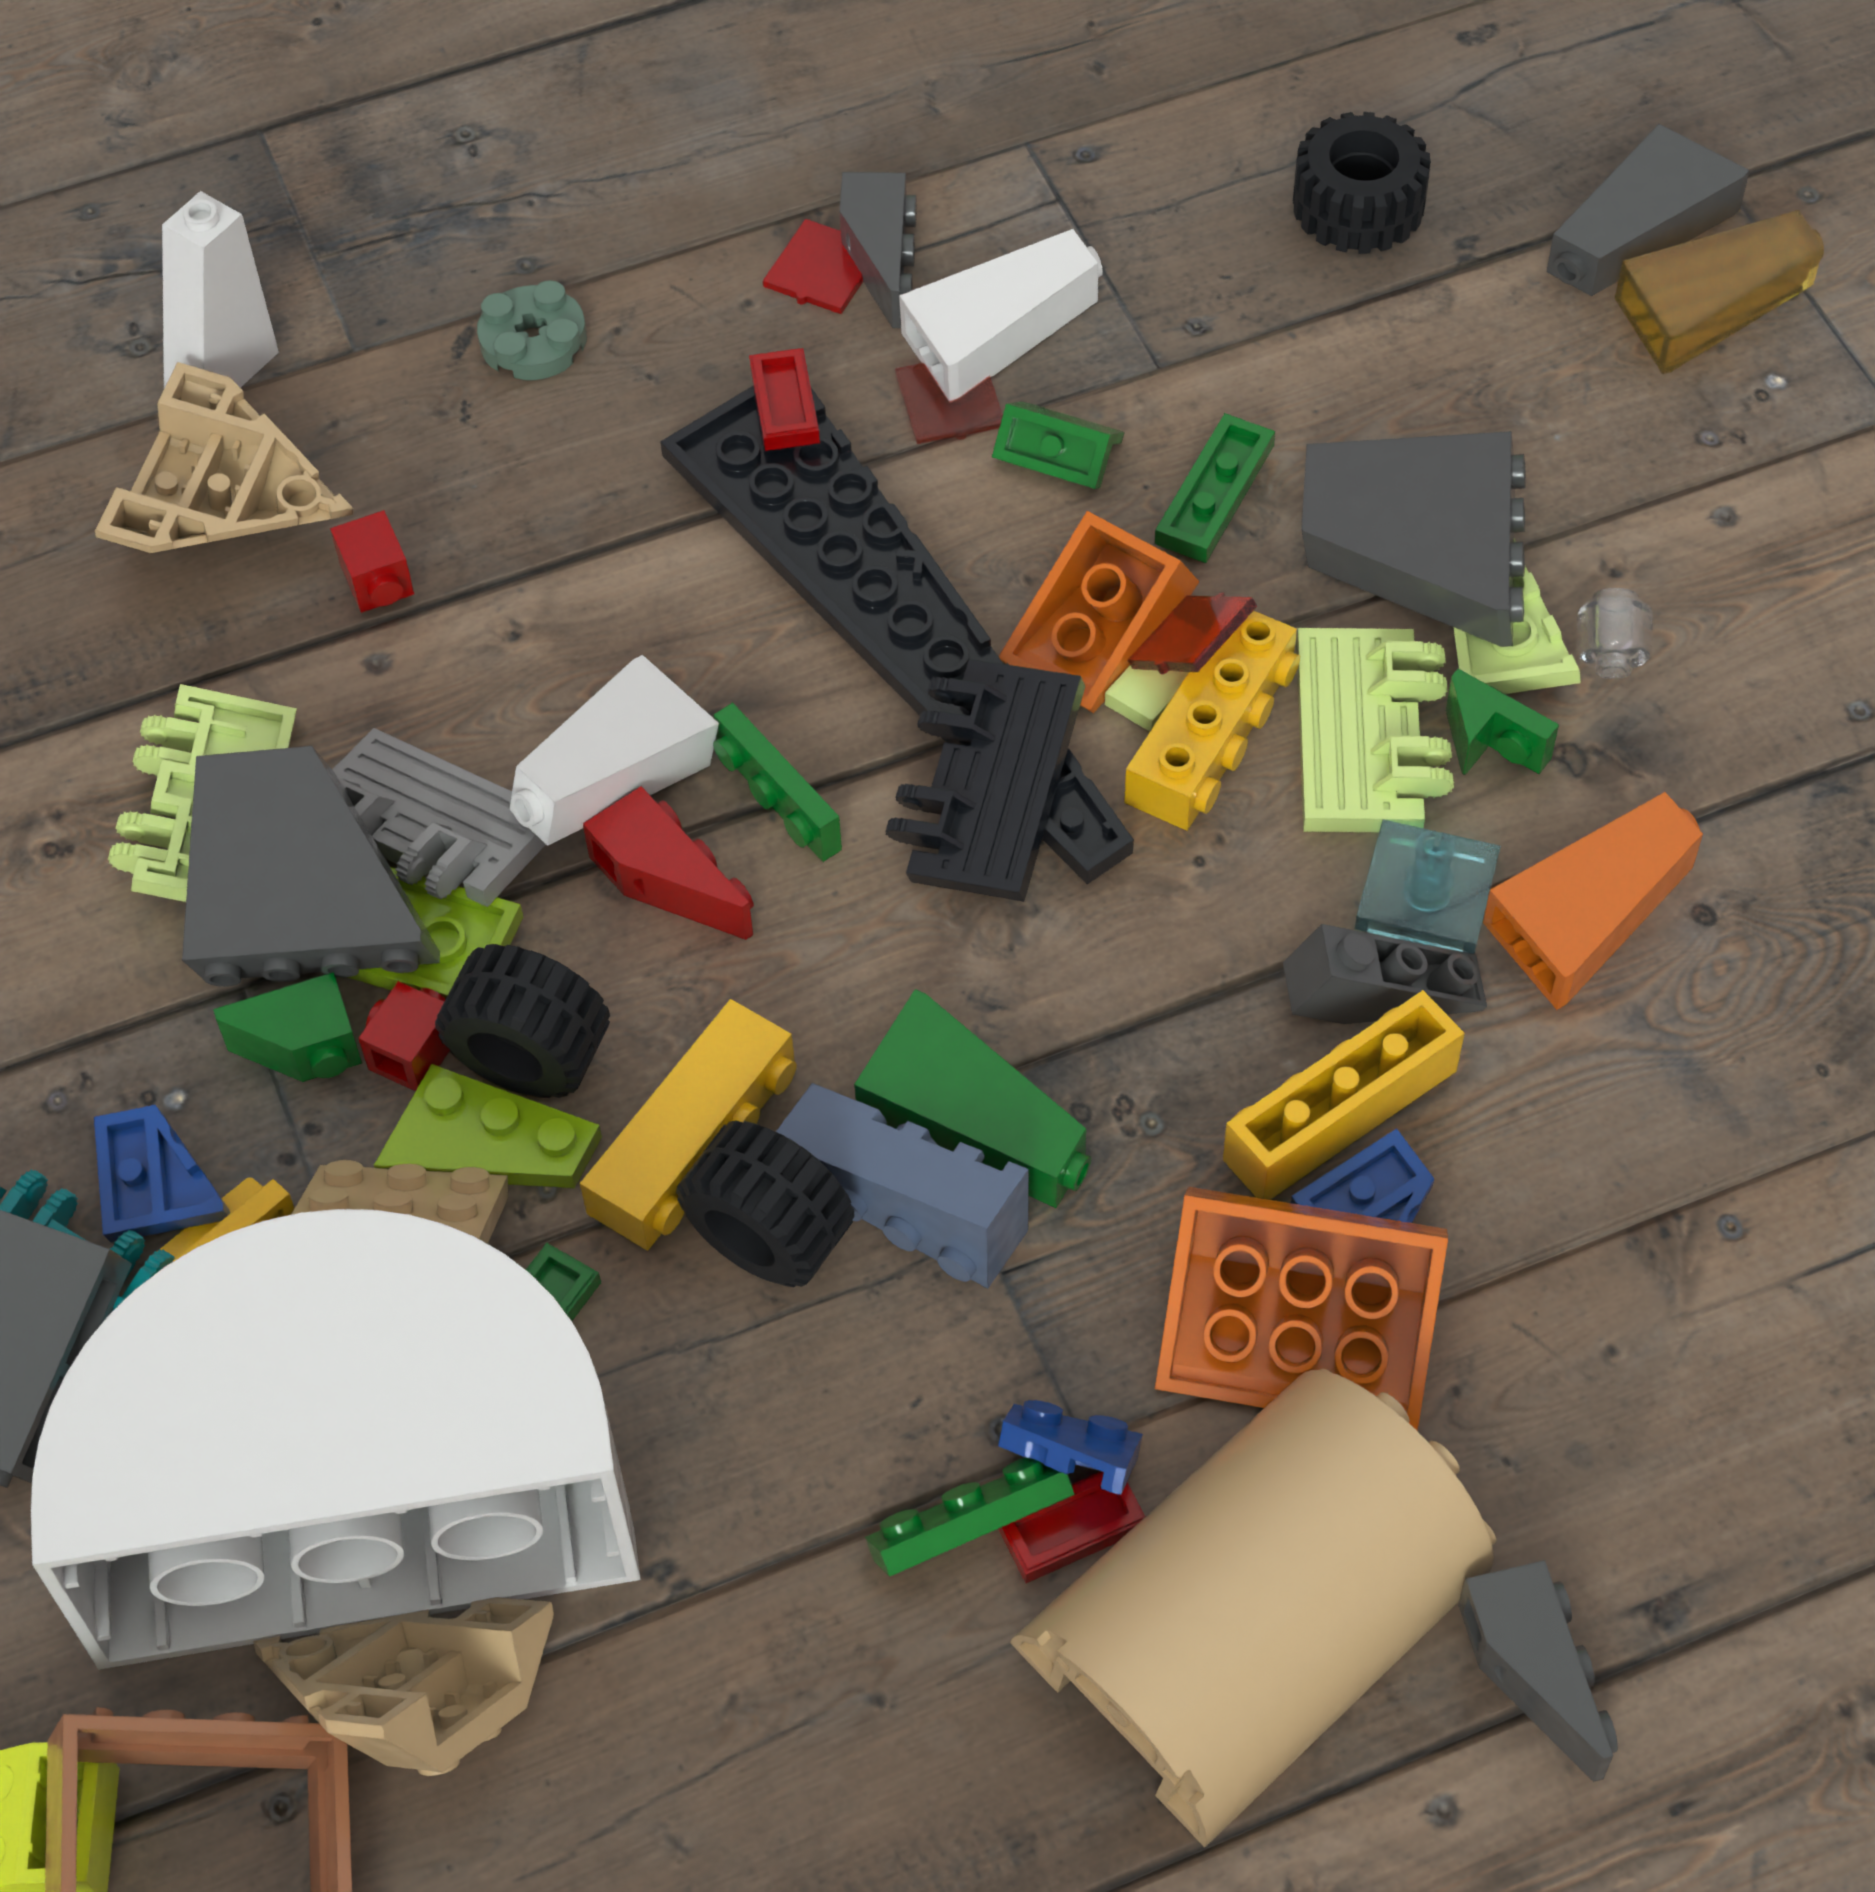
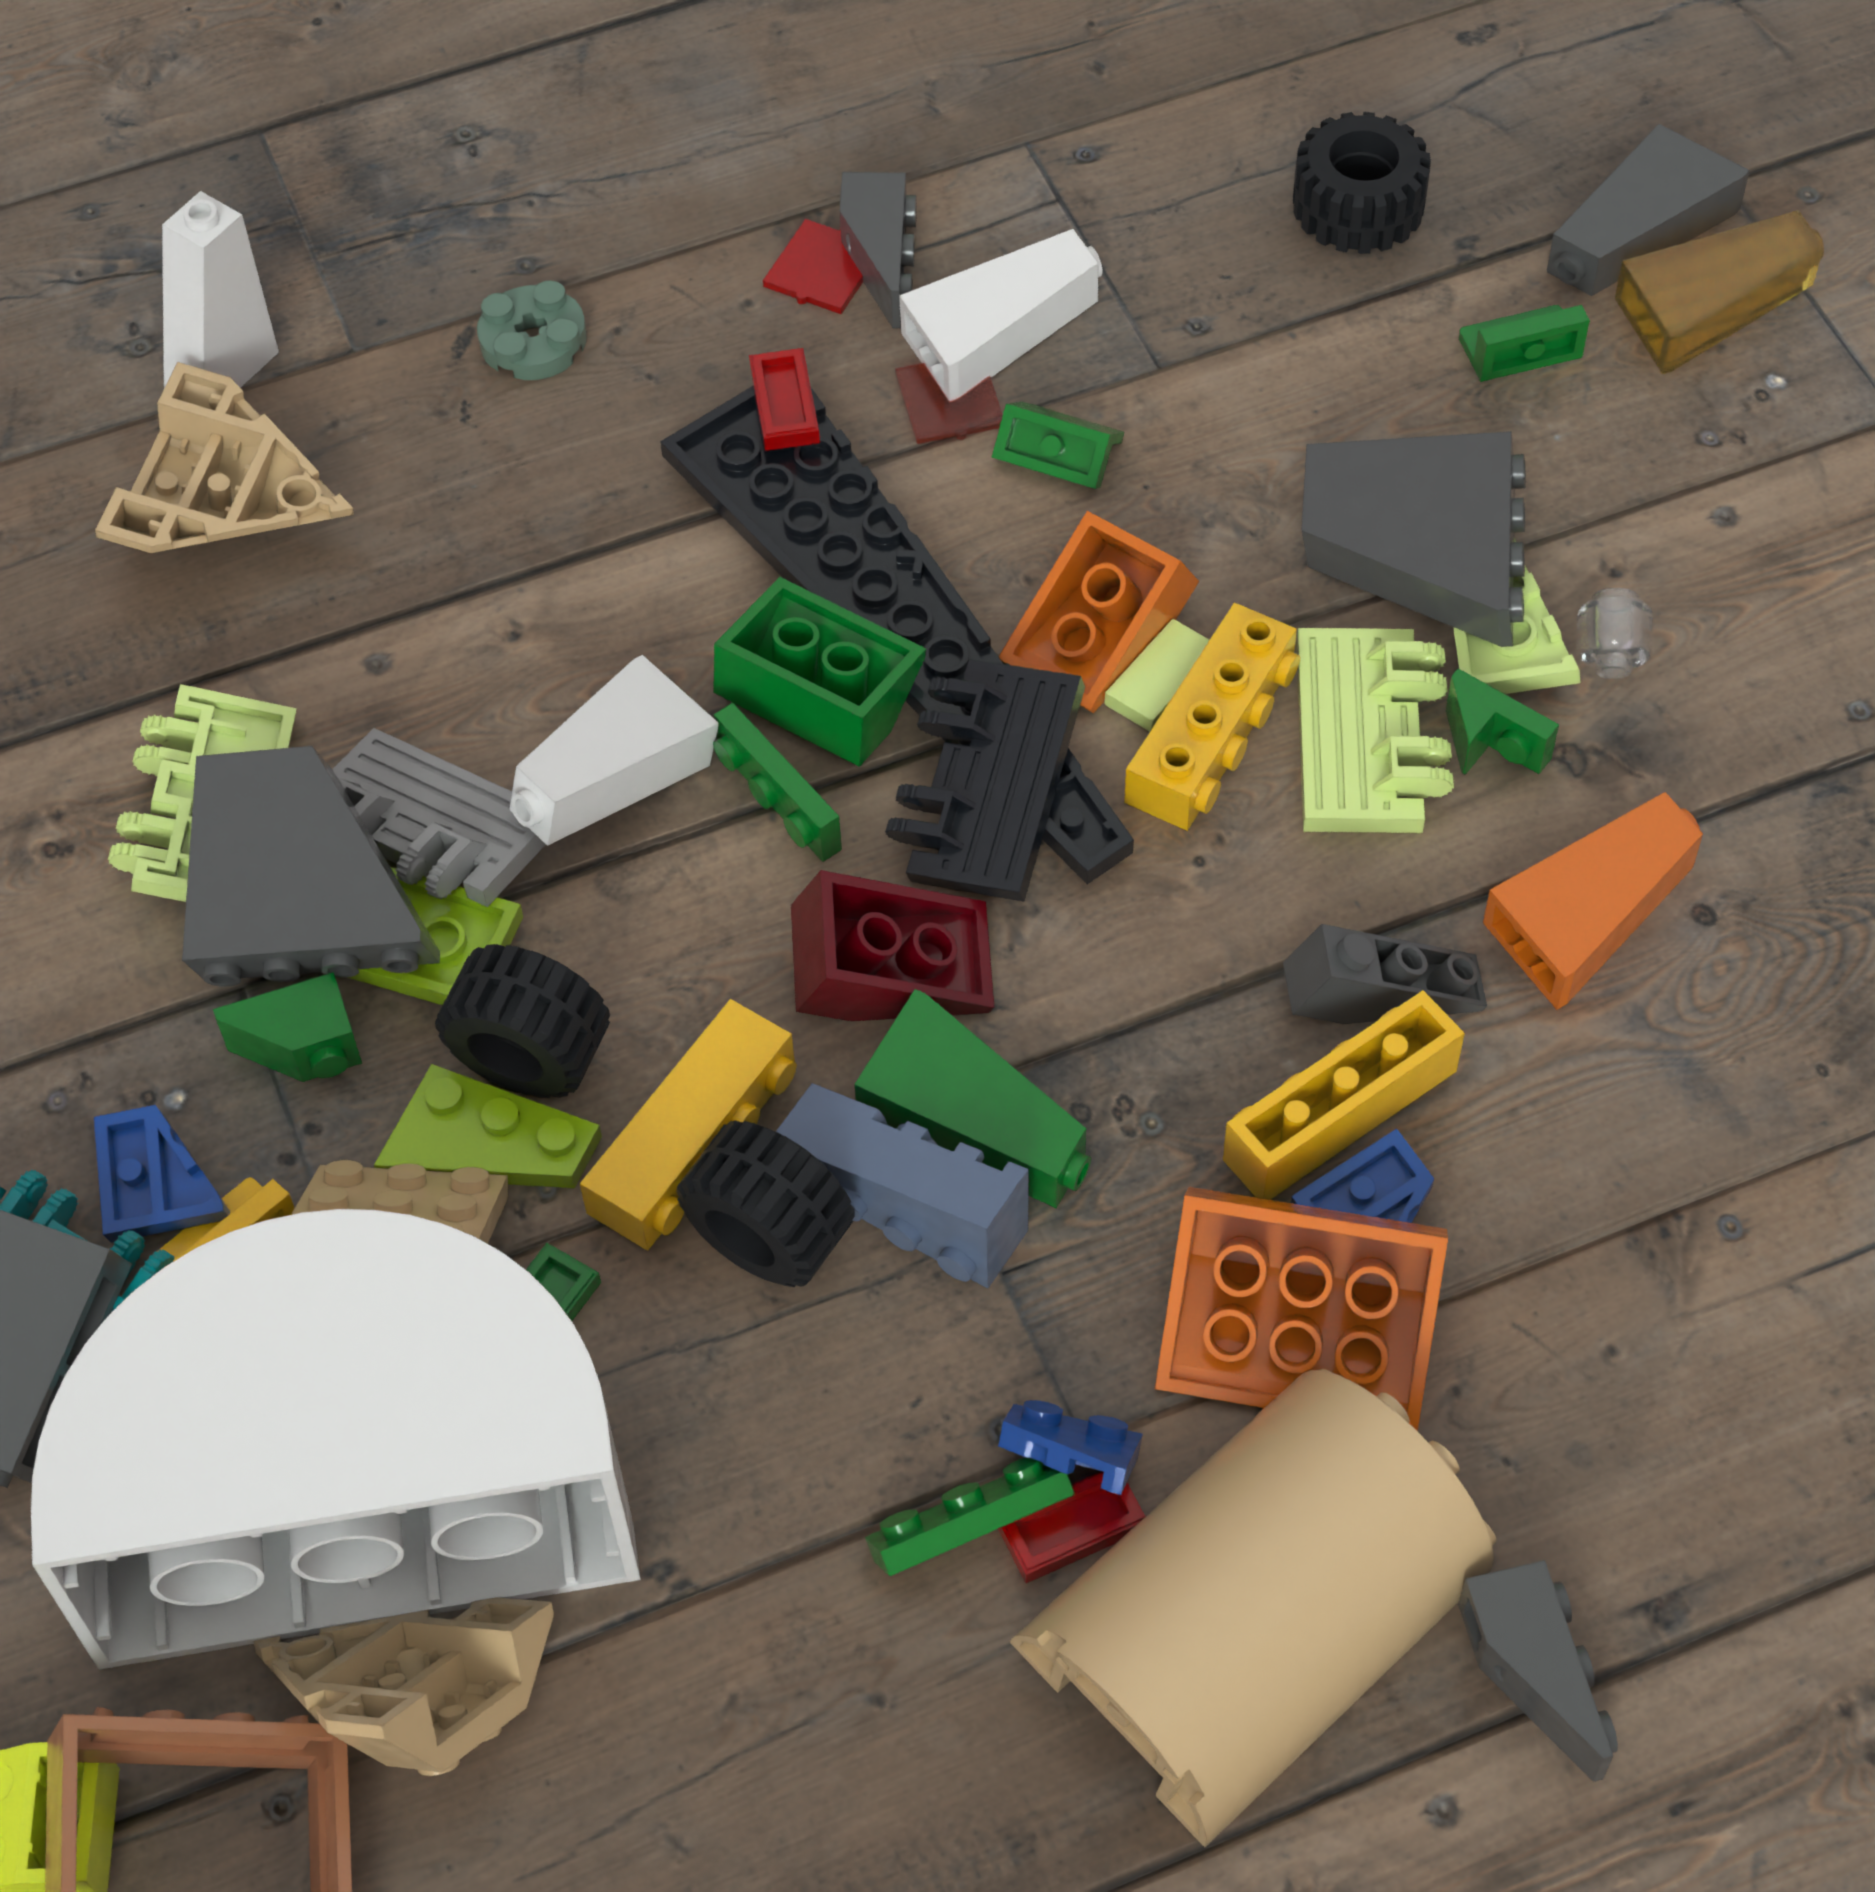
red brick [330,510,415,613] -> none
red brick [358,981,450,1092] -> none
red slope [583,786,754,940] -> none
clear red piece [1127,593,1257,675] -> none
green plate [1154,413,1275,563] -> none
clear light blue tile [1355,819,1501,954] -> none
none -> green slope [713,577,926,767]
none -> dark red slope [791,870,995,1021]
none -> green panel [1459,305,1590,382]

